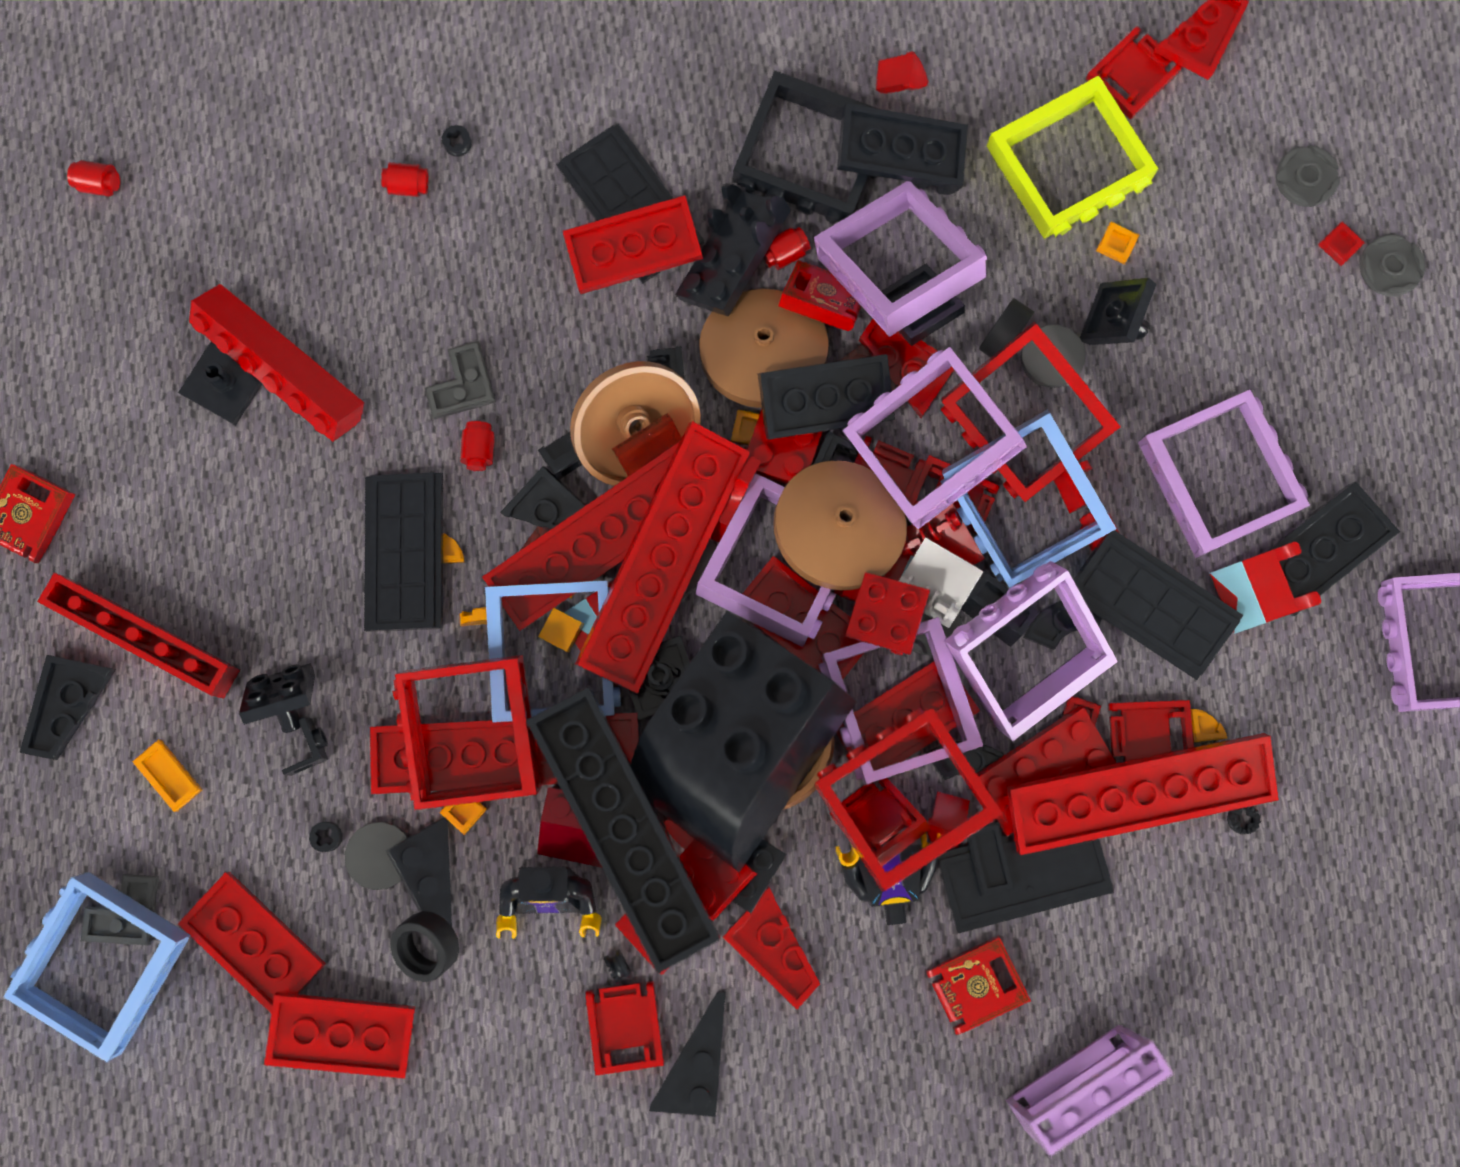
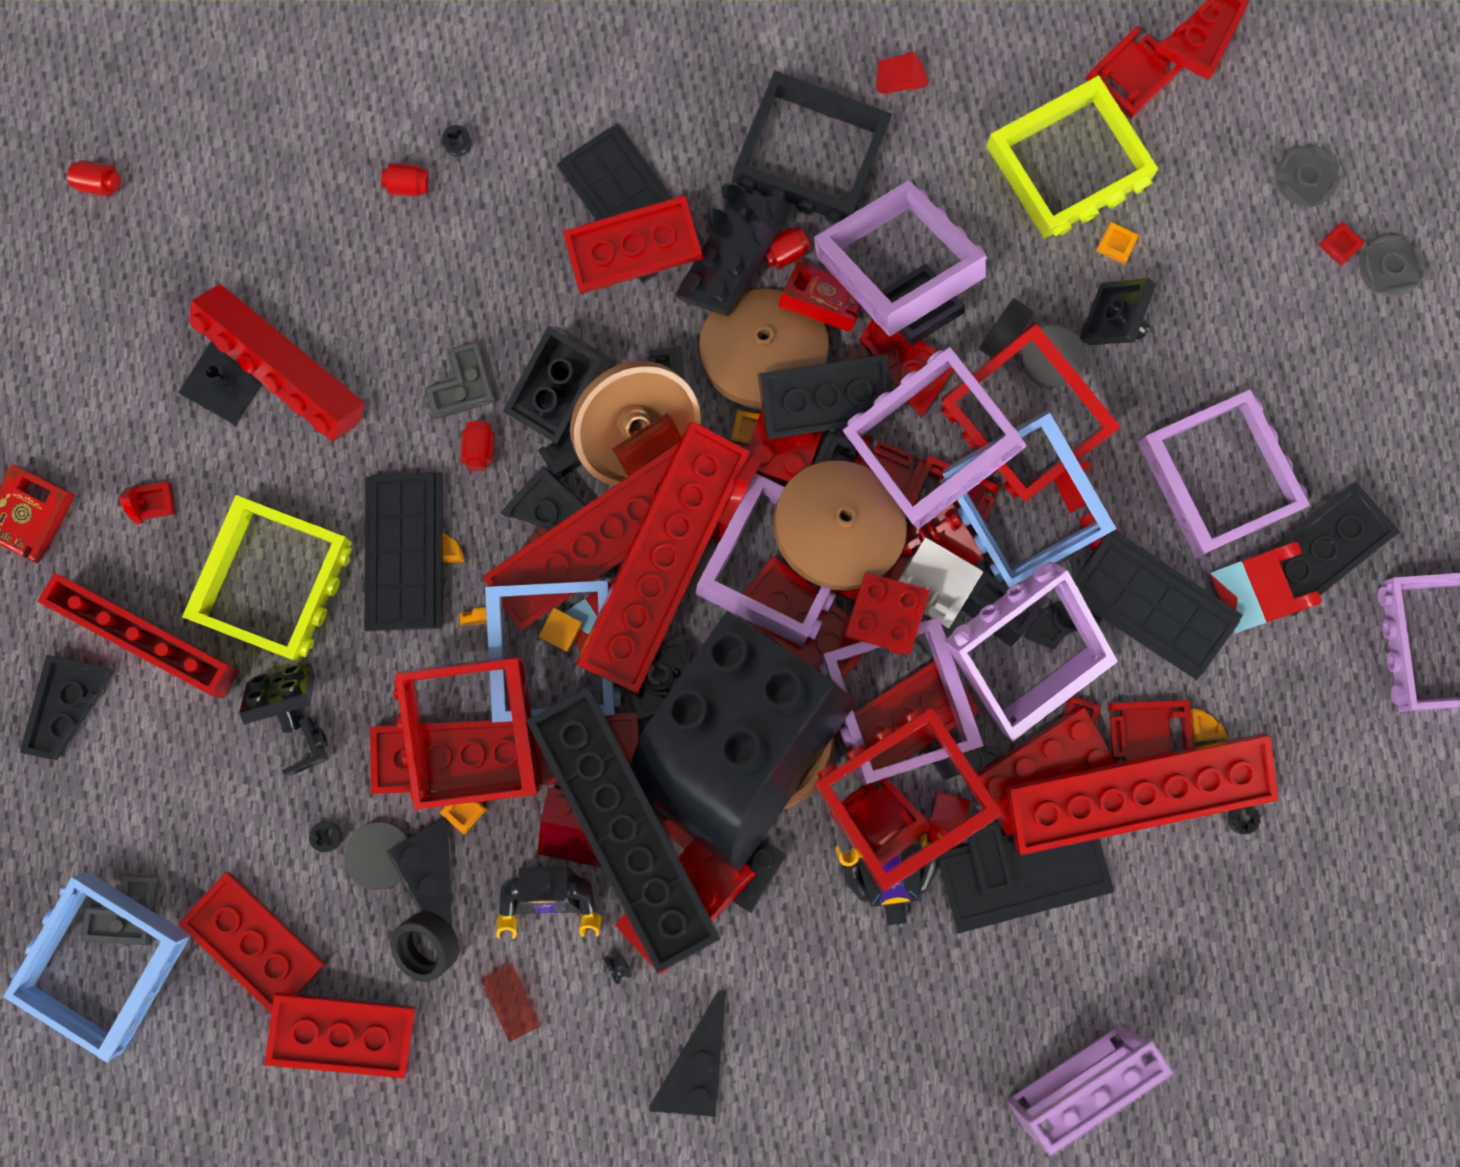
light orange tile [132,739,203,812] -> none
red container [585,981,664,1076] -> none
red wing [722,887,820,1010] -> none
black hinge [837,103,968,195] -> none
red container [926,935,1031,1035] -> none
none -> red tile [119,481,175,525]
none -> neon yellow window [182,495,352,663]
none -> clear red tile [481,963,541,1042]
none -> black slope [503,326,613,444]

